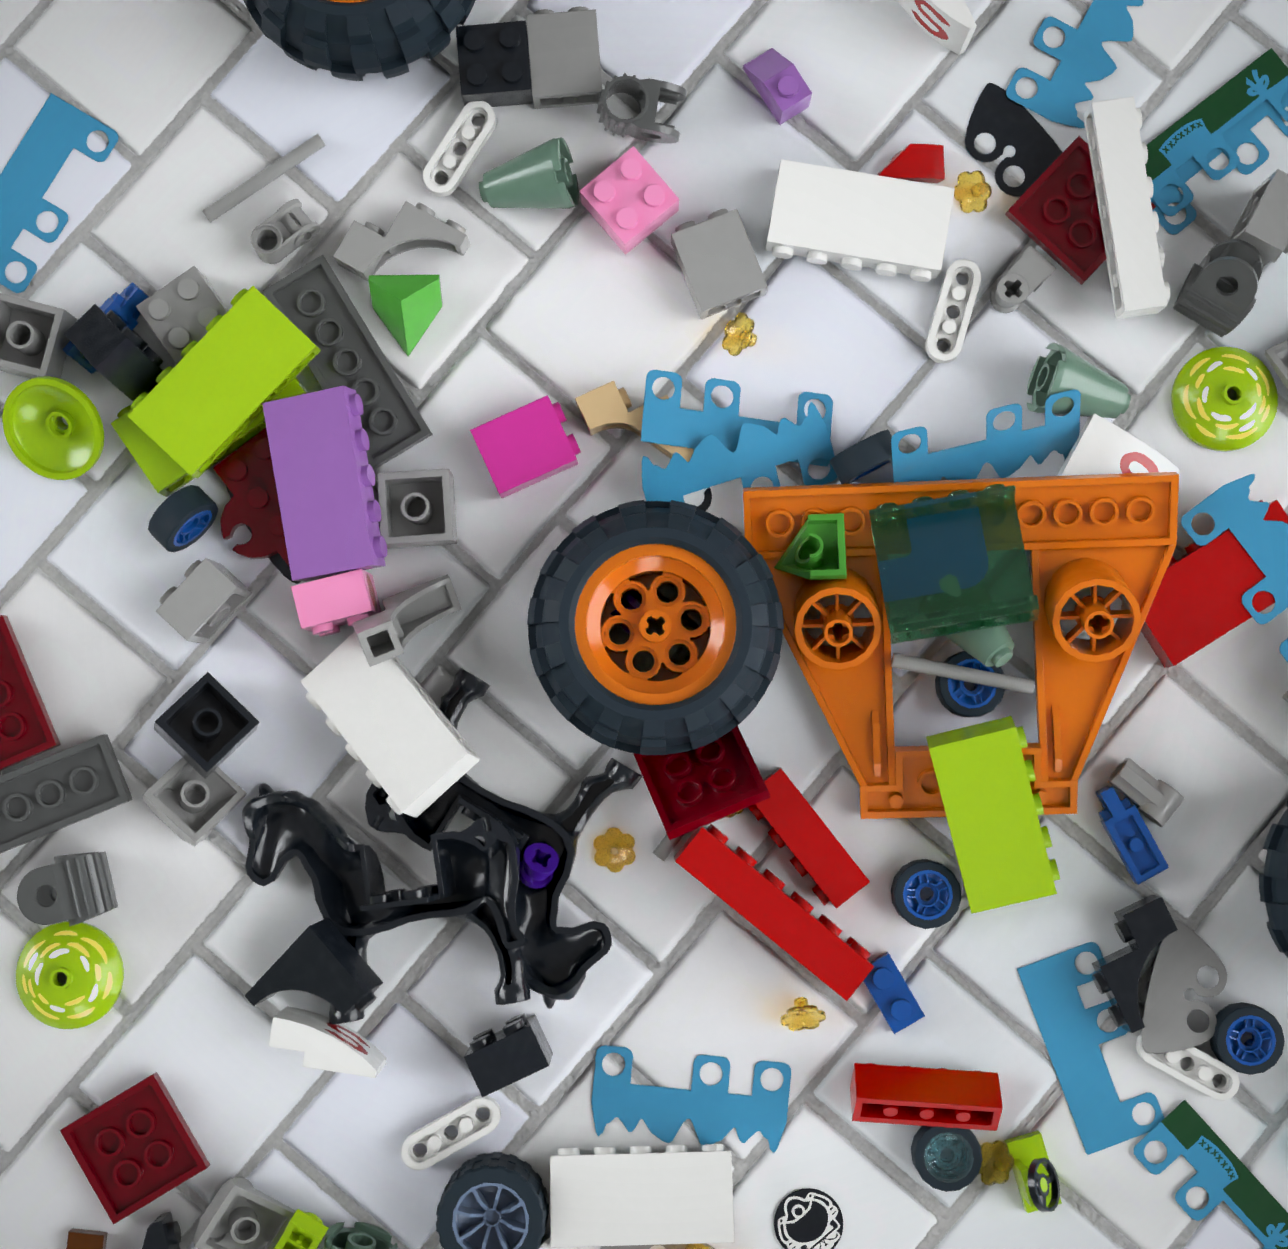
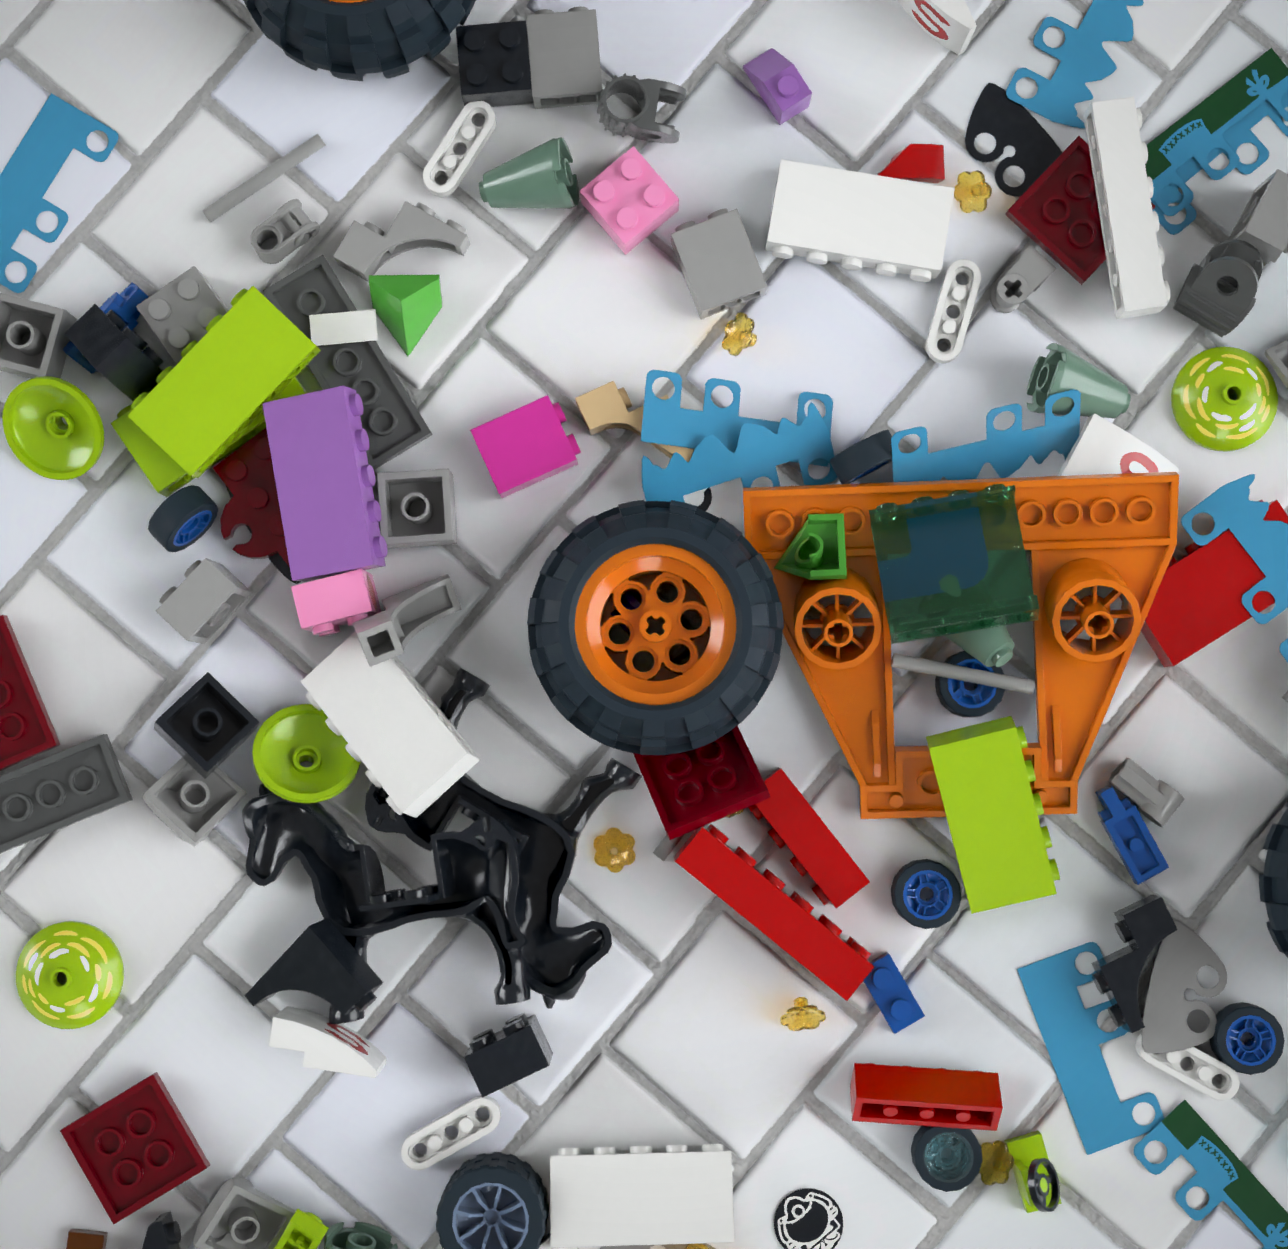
dark grey piece [17,851,118,927] -> none
dark purple wheel [519,843,559,889] -> none
dark azure piece [591,1045,791,1153] -> none
none -> lime dish [252,704,361,803]
none -> white sticker [309,309,378,346]

